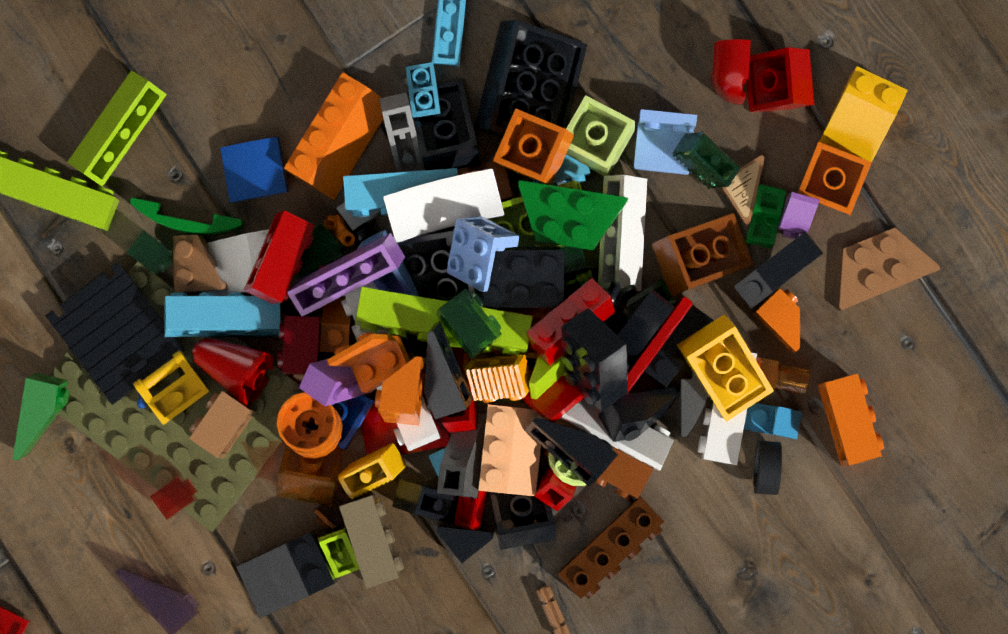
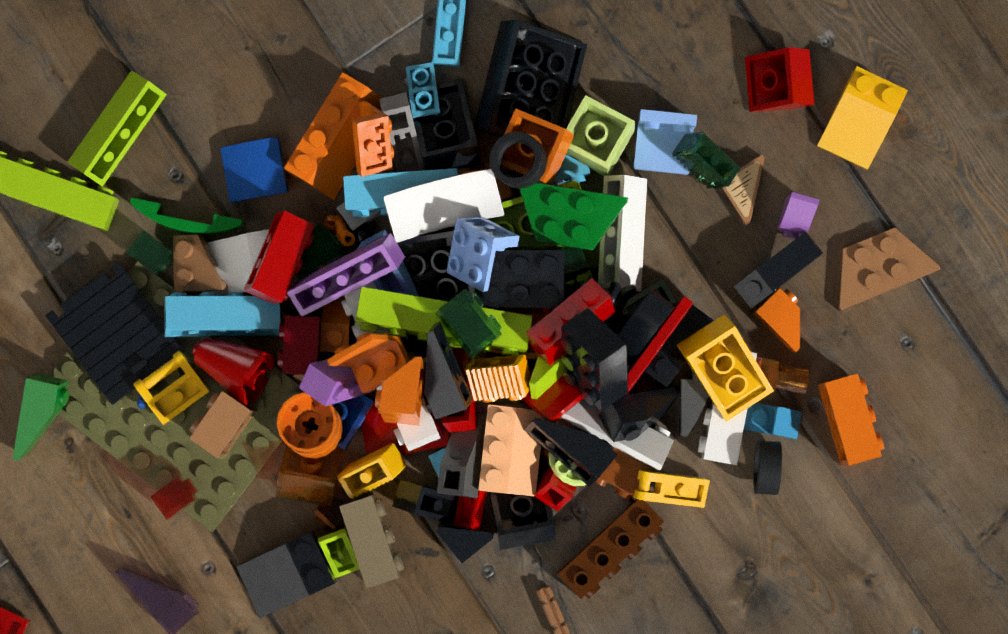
dark orange slope [651,213,754,296] -> none
red brick [710,39,751,105] -> none
green slope [745,184,786,249] -> none
orange brick [798,142,872,216] -> none
none -> orange bracket [352,100,394,177]
none -> black tyre [489,131,547,189]
none -> yellow plate [633,469,710,508]

